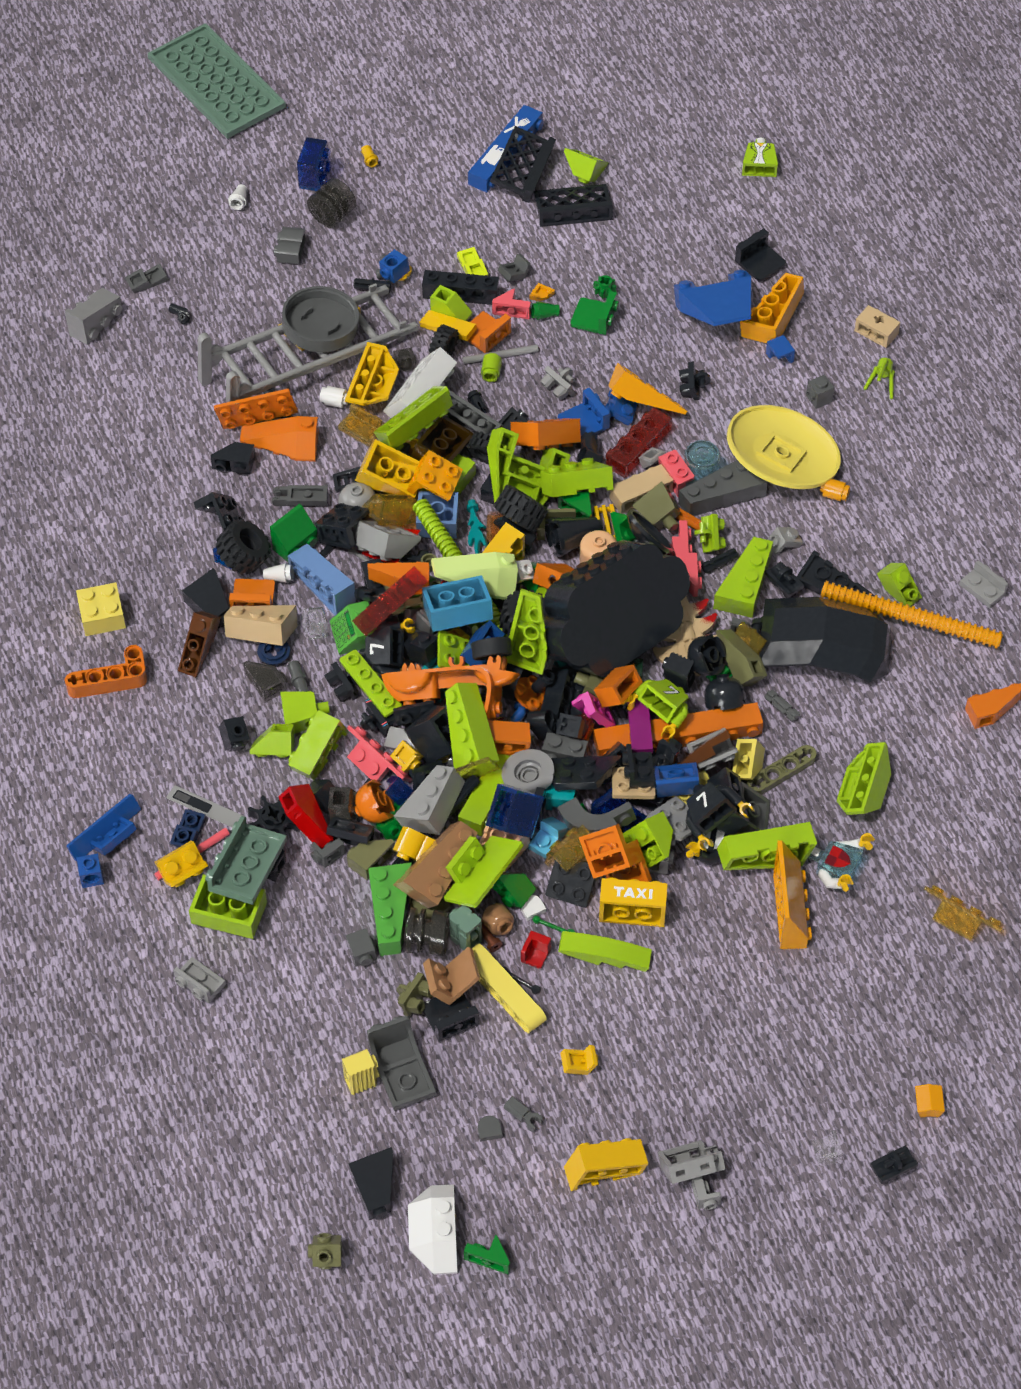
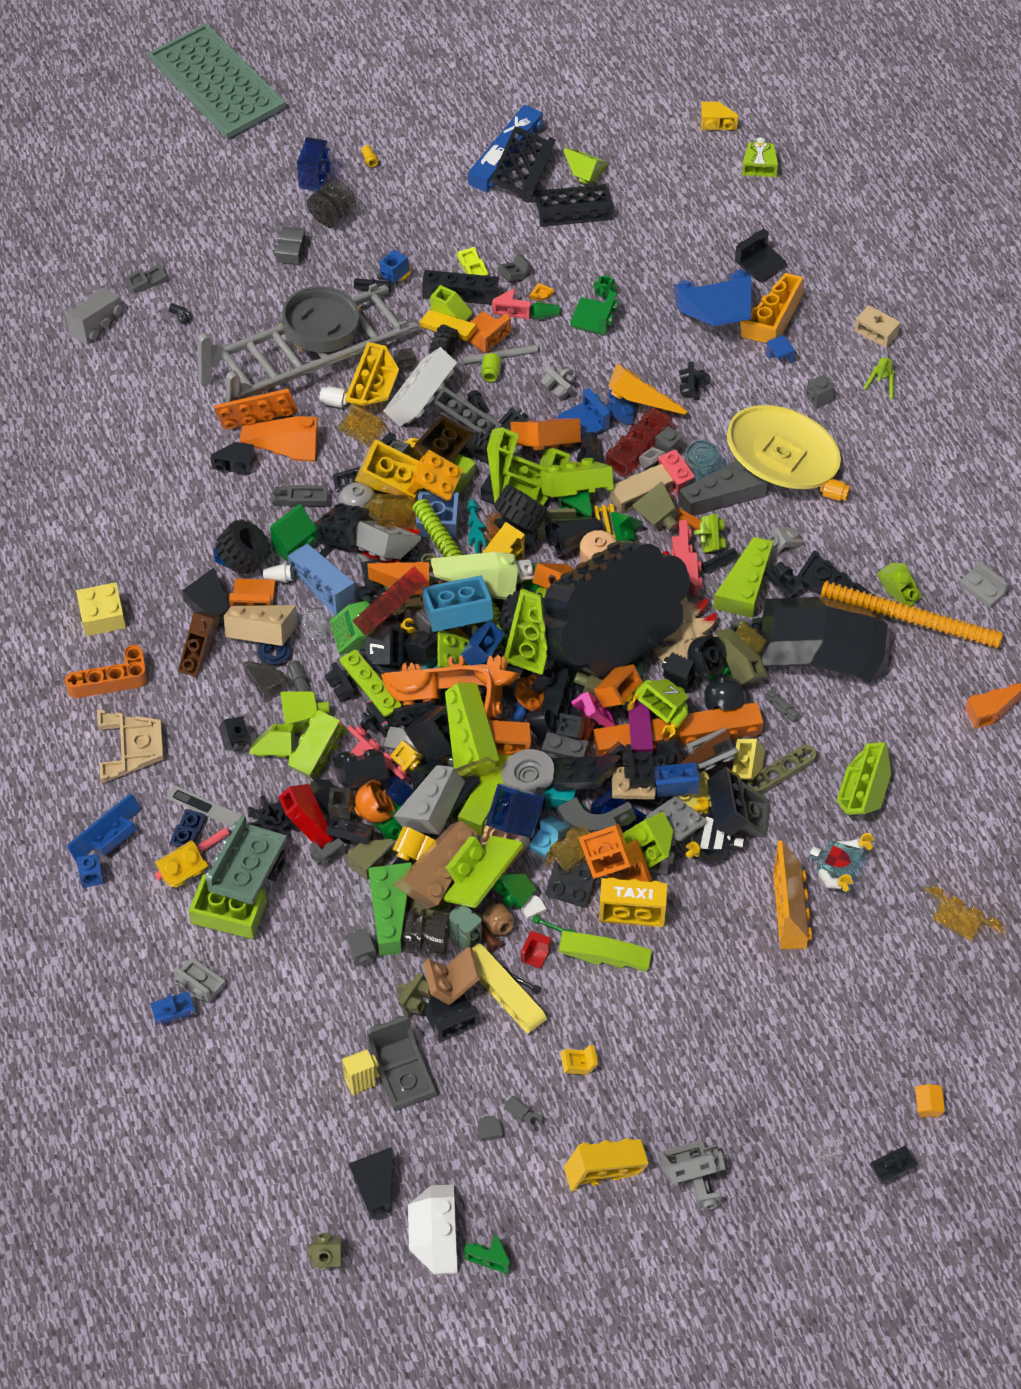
black bracket [193,492,242,530] -> none
white cone [228,184,247,210] -> none
lime slope [373,386,453,451] -> none
black tyre [471,637,513,661] -> none
black dish [627,509,674,554] -> none
black torso [686,783,755,851] -> none
lime wedge [717,822,817,870] -> none
none -> tan wing [97,710,164,783]
none -> blue hips [150,991,195,1025]
none -> black brick [332,749,389,790]
none -> dark grey brick [655,426,683,453]
none -> yellow slope [701,102,738,130]

